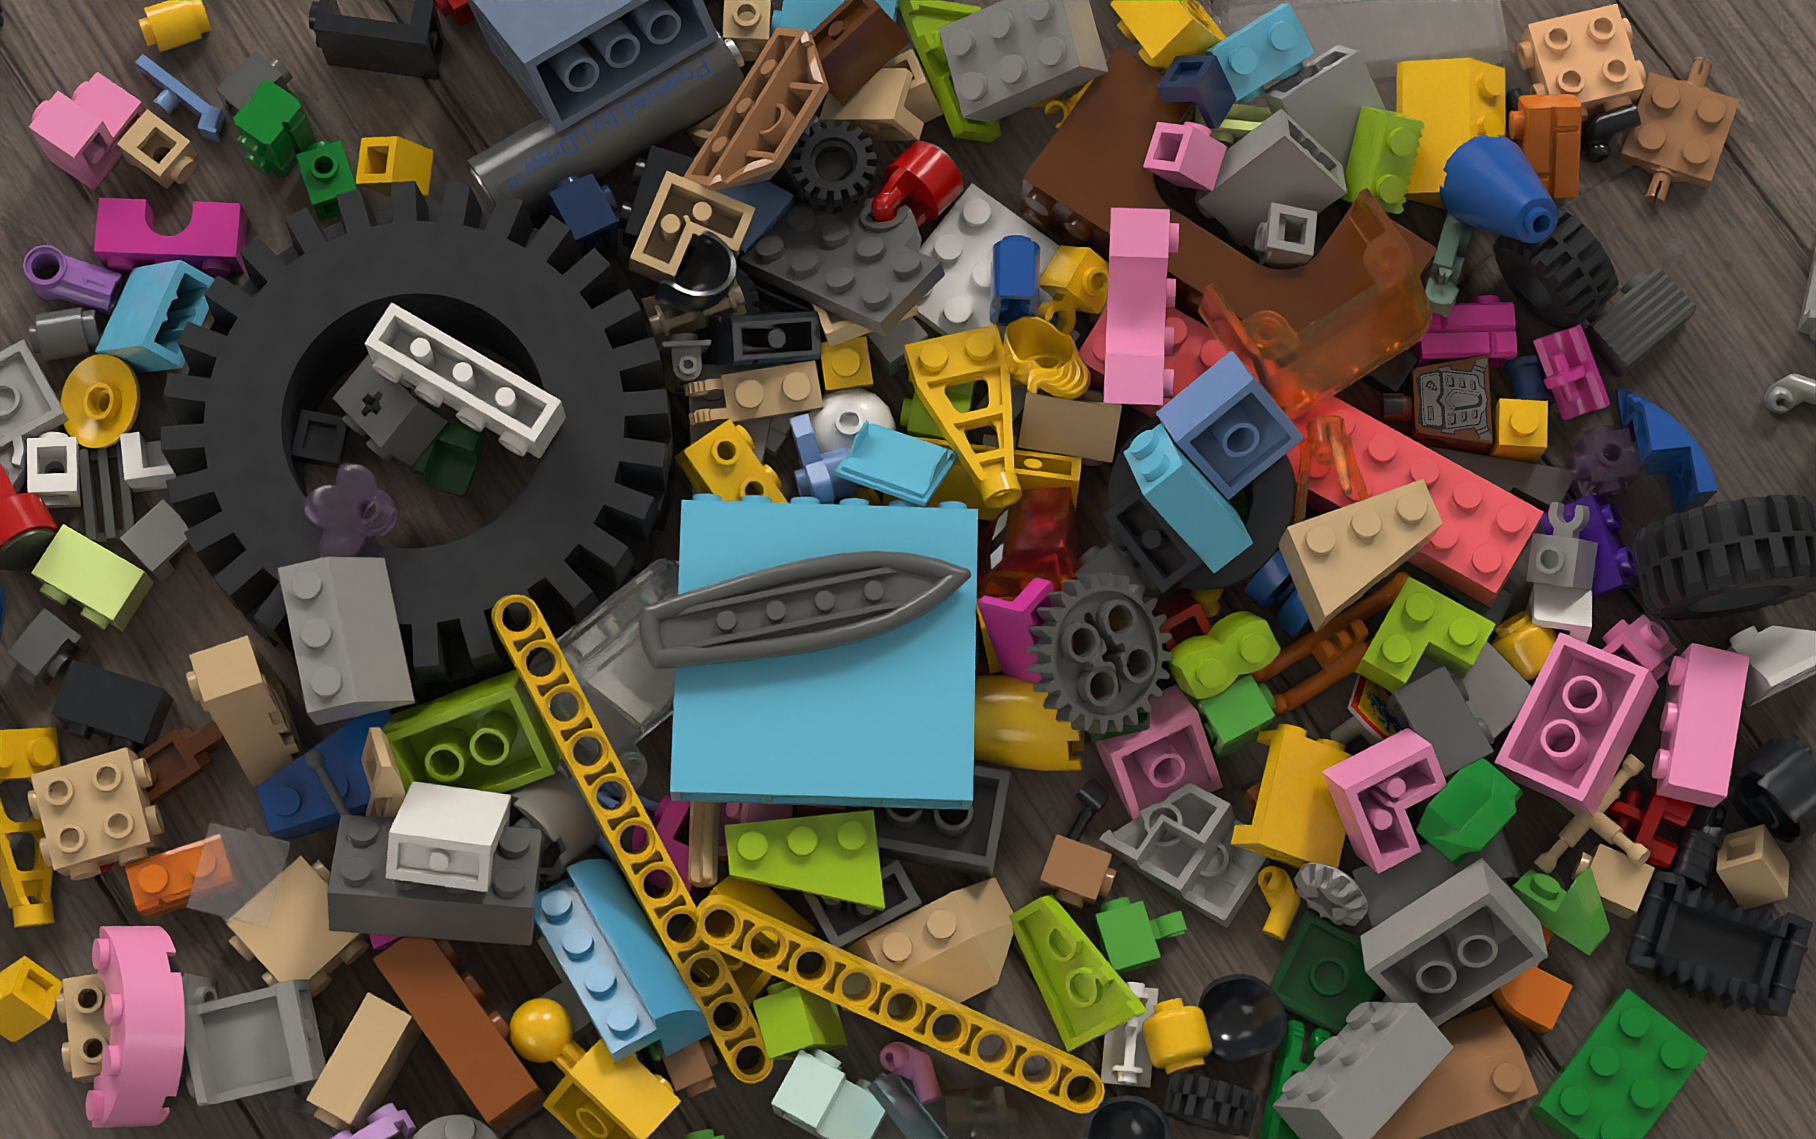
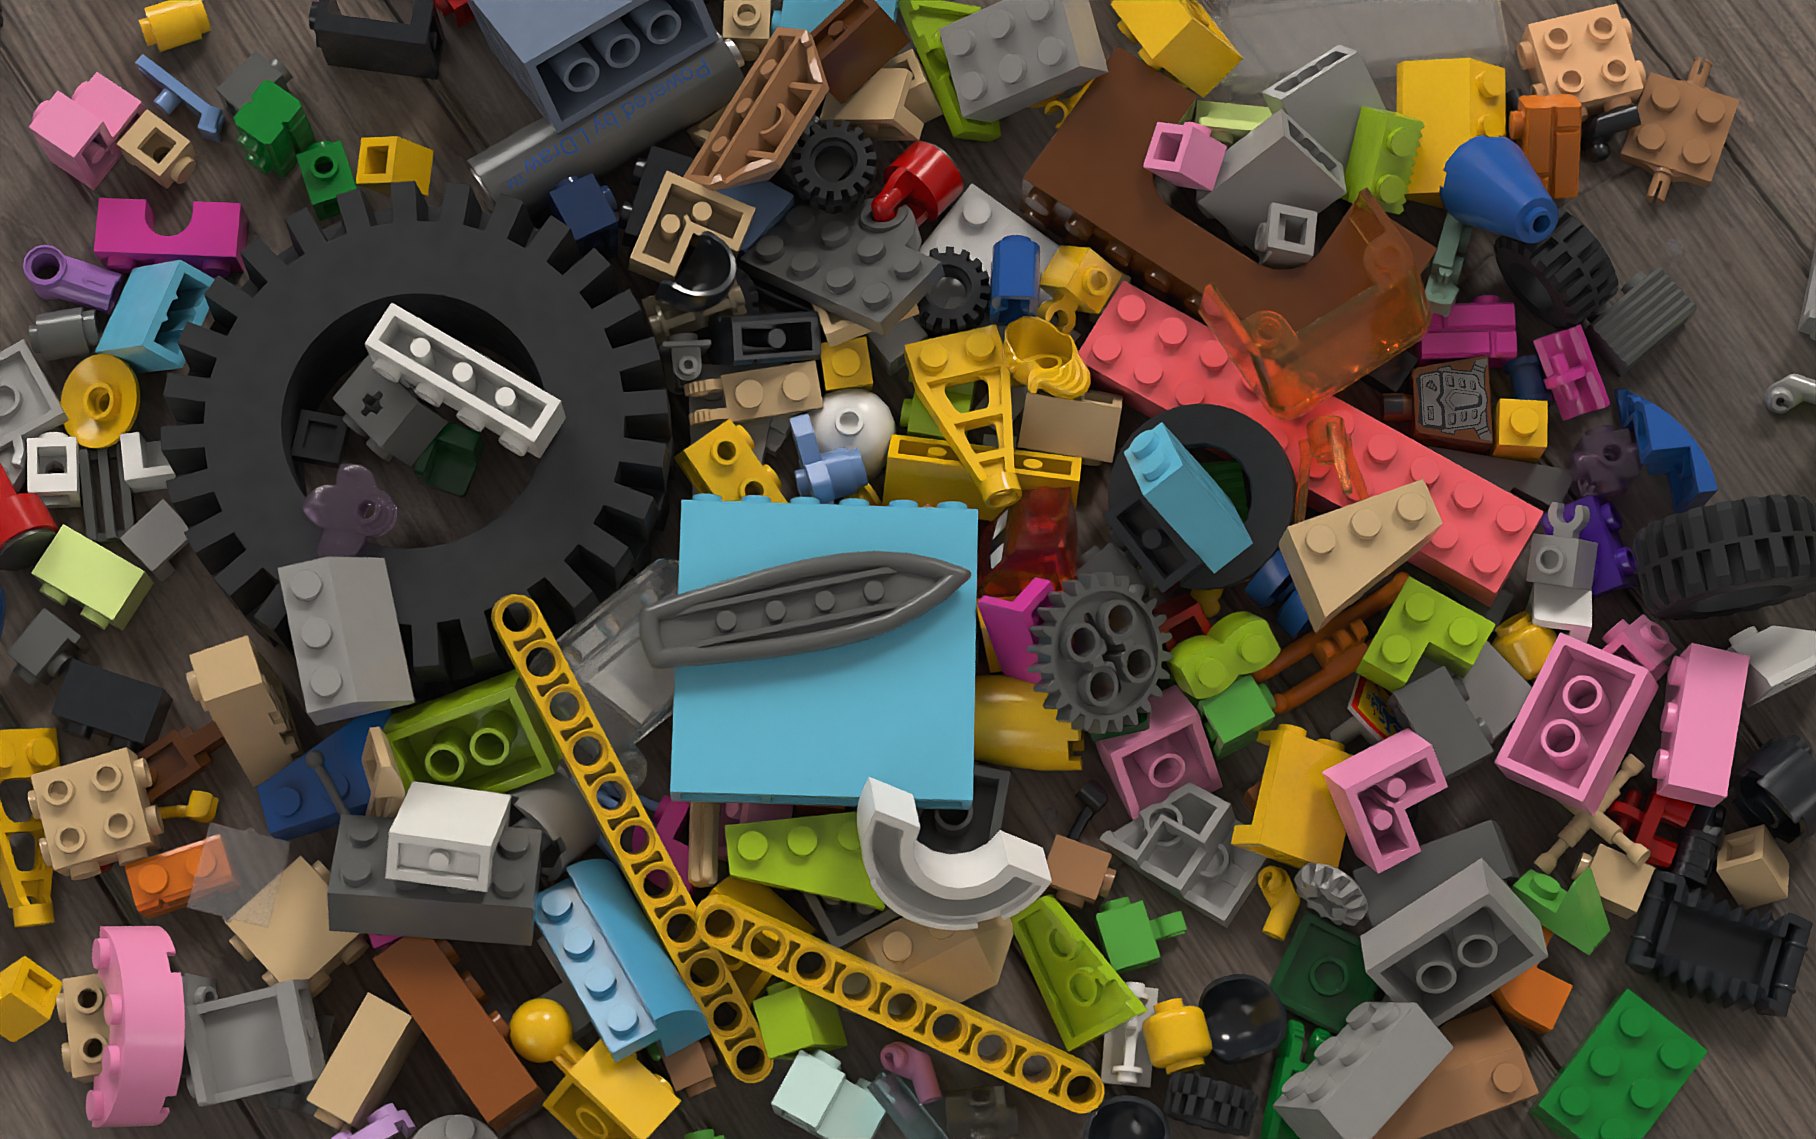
medium azure piece [834,421,958,507] -> none
bright pink brick [1104,208,1179,406] -> none
dark blue panel [1156,55,1236,129] -> none
medium blue slope [1156,350,1305,500] -> none
medium azure bracket [1205,3,1315,104] -> none
green slope [1416,758,1523,866] -> none
none -> yellow hand [158,790,219,823]
none -> white brick [857,777,1052,930]
none -> black tyre [912,246,991,338]

